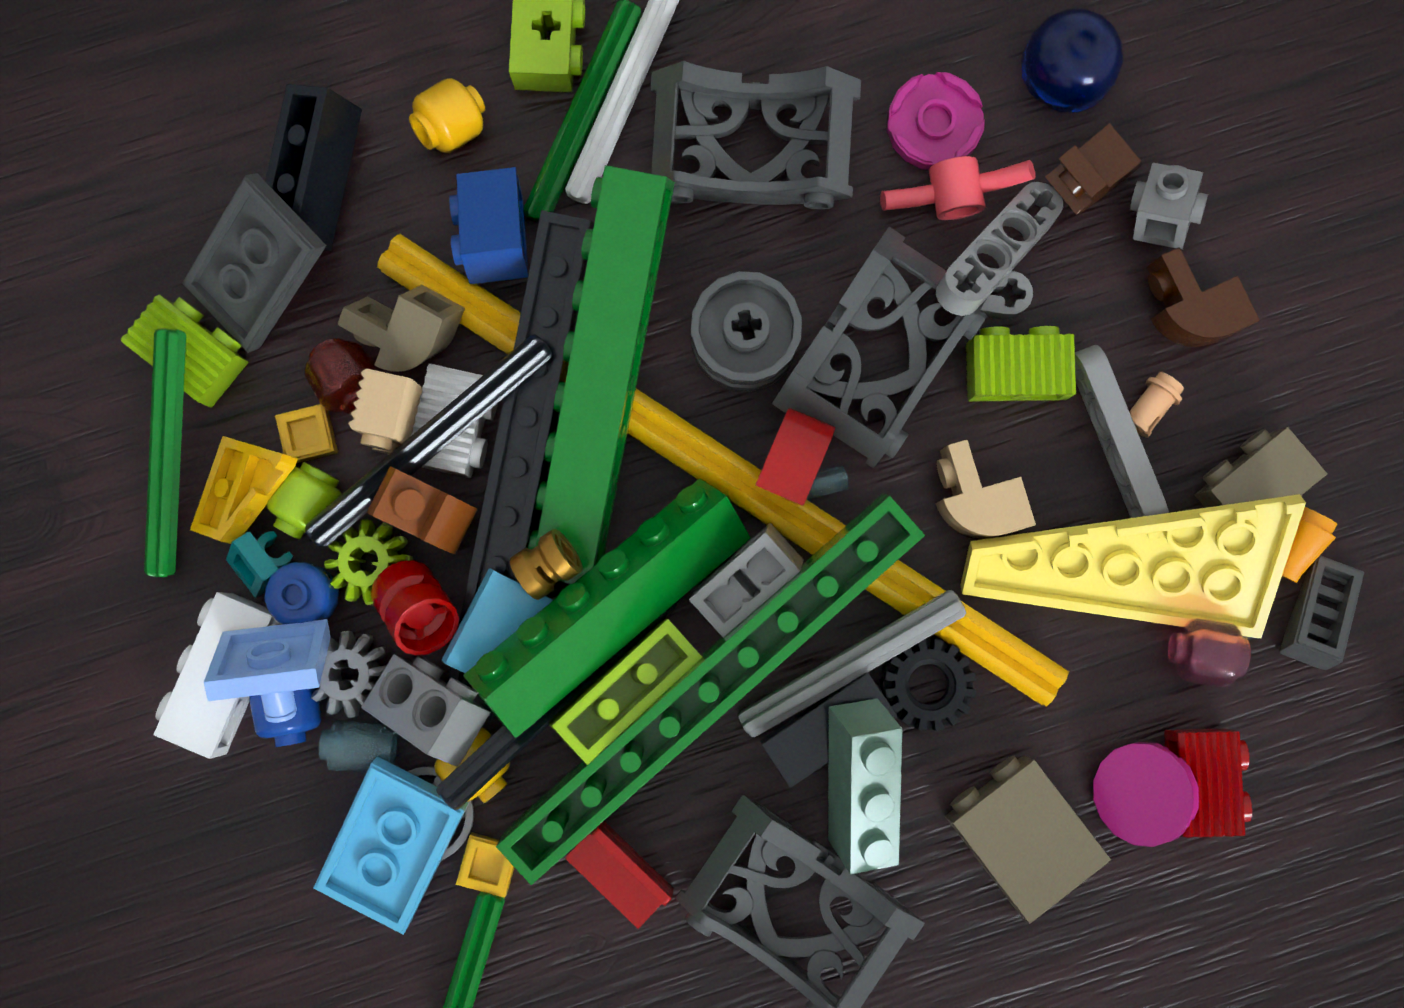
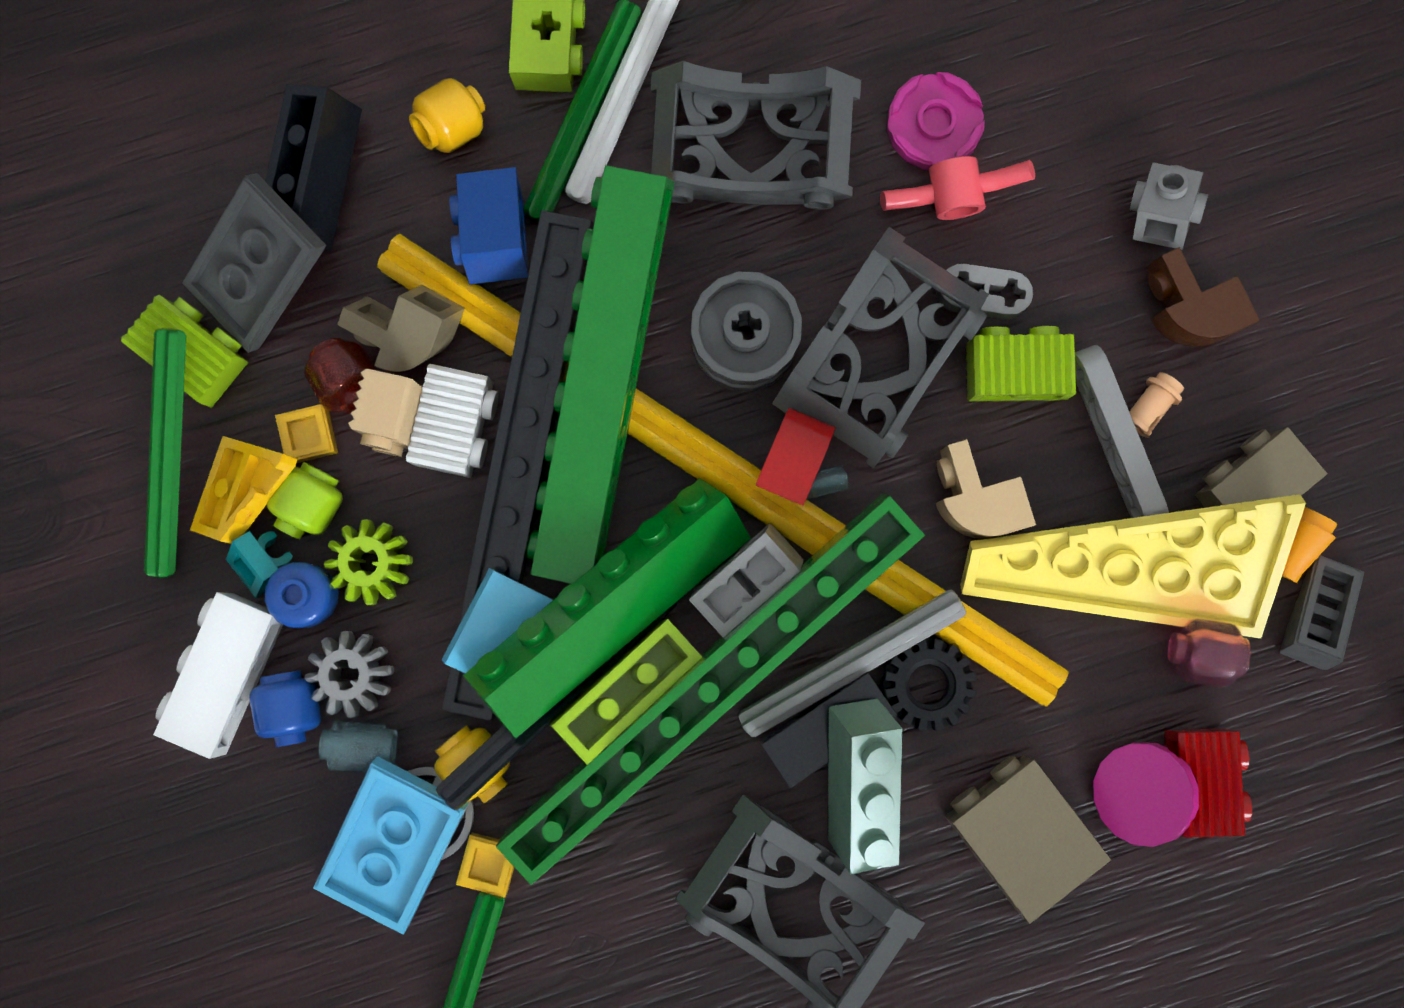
light blue tile [204,619,331,723] -> none
black axle [305,334,553,547] -> none
light grey brick [361,654,491,767] -> none
dark orange brick [367,466,477,554] -> none
red wheel [371,560,459,656] -> none
pearl gold wheel [510,529,583,600] -> none
red panel [565,821,674,929] -> none
light grey beam [936,182,1063,316] -> none
clear blue cylinder [1021,8,1123,112] -> none
reddish brown brick [1045,123,1142,215] -> none

